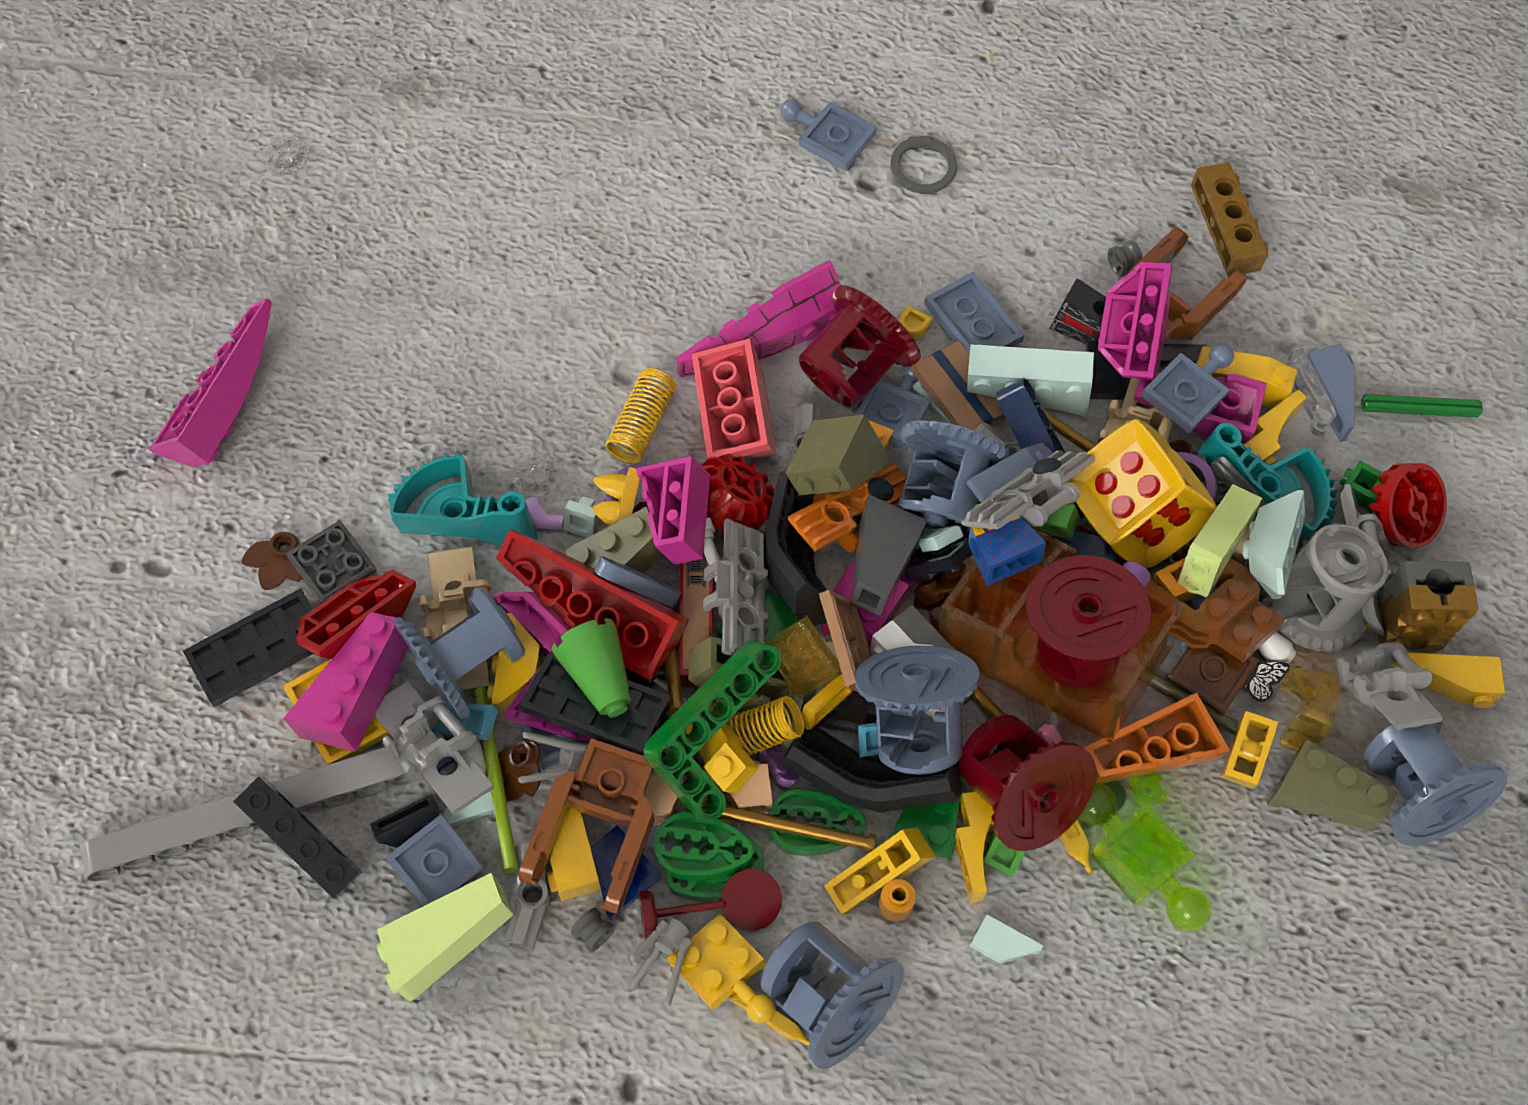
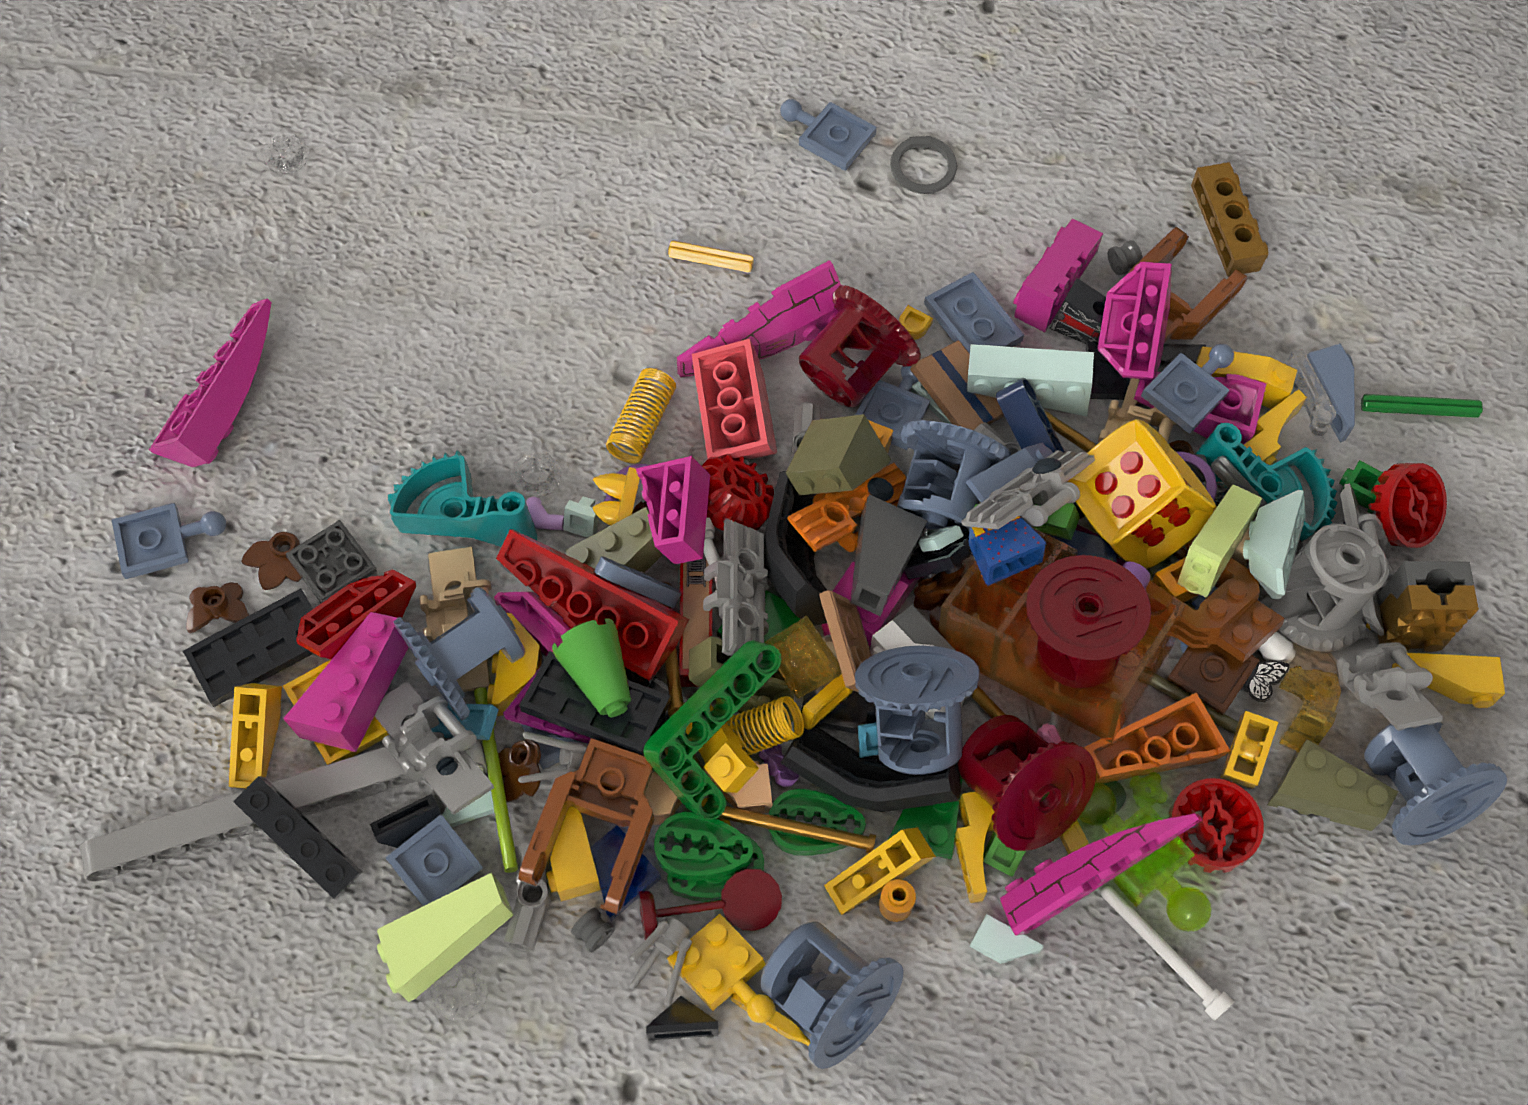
none -> sand blue plate [111,503,226,579]
none -> reddish brown animal [186,582,249,633]
none -> yellow slope [228,683,282,789]
none -> black slope [646,996,719,1041]
none -> yellow axle [668,240,754,272]
none -> dark pink wedge [1000,814,1202,936]
none -> dark pink wedge [1013,218,1103,333]
none -> white piece [1101,886,1235,1021]
none -> red gear [1169,778,1264,873]

